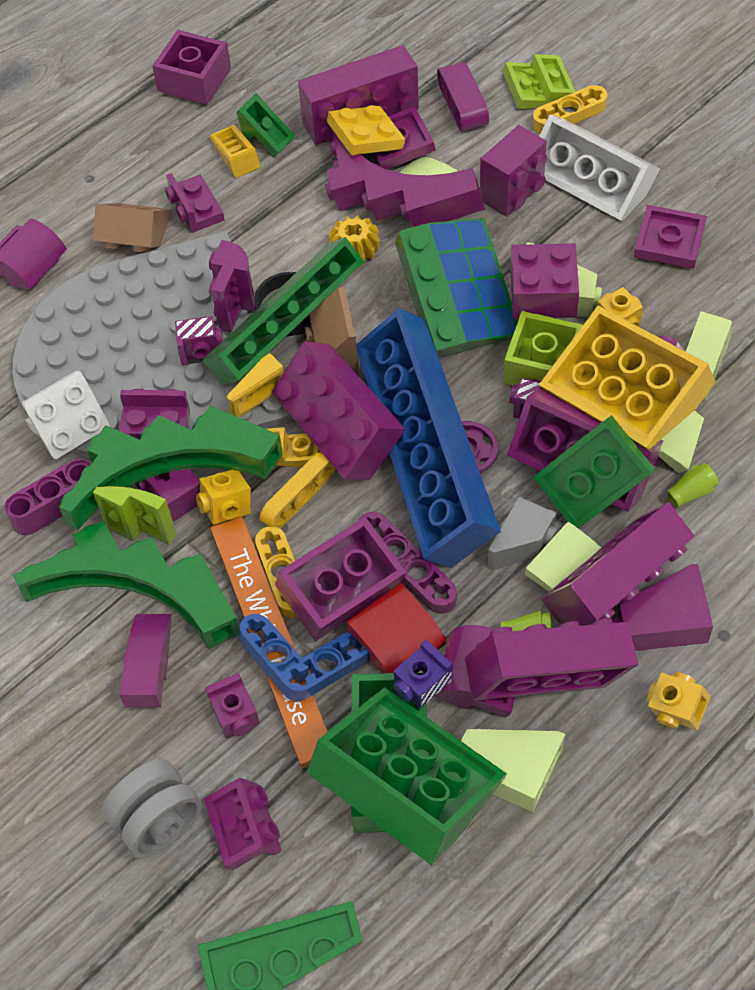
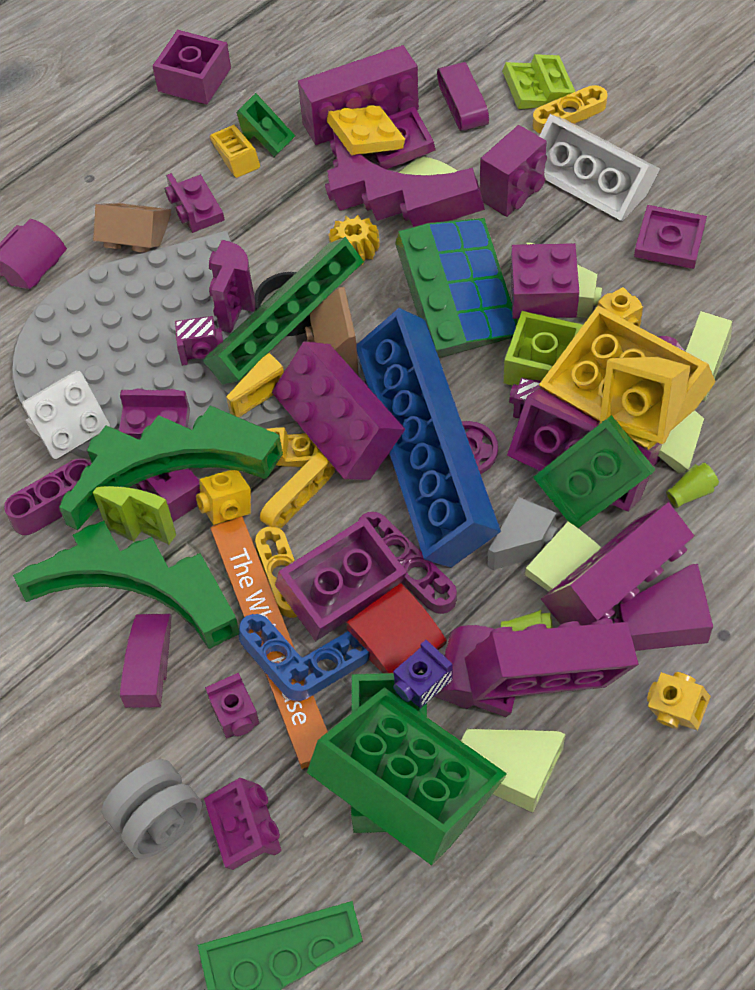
none -> yellow slope [599,357,690,444]

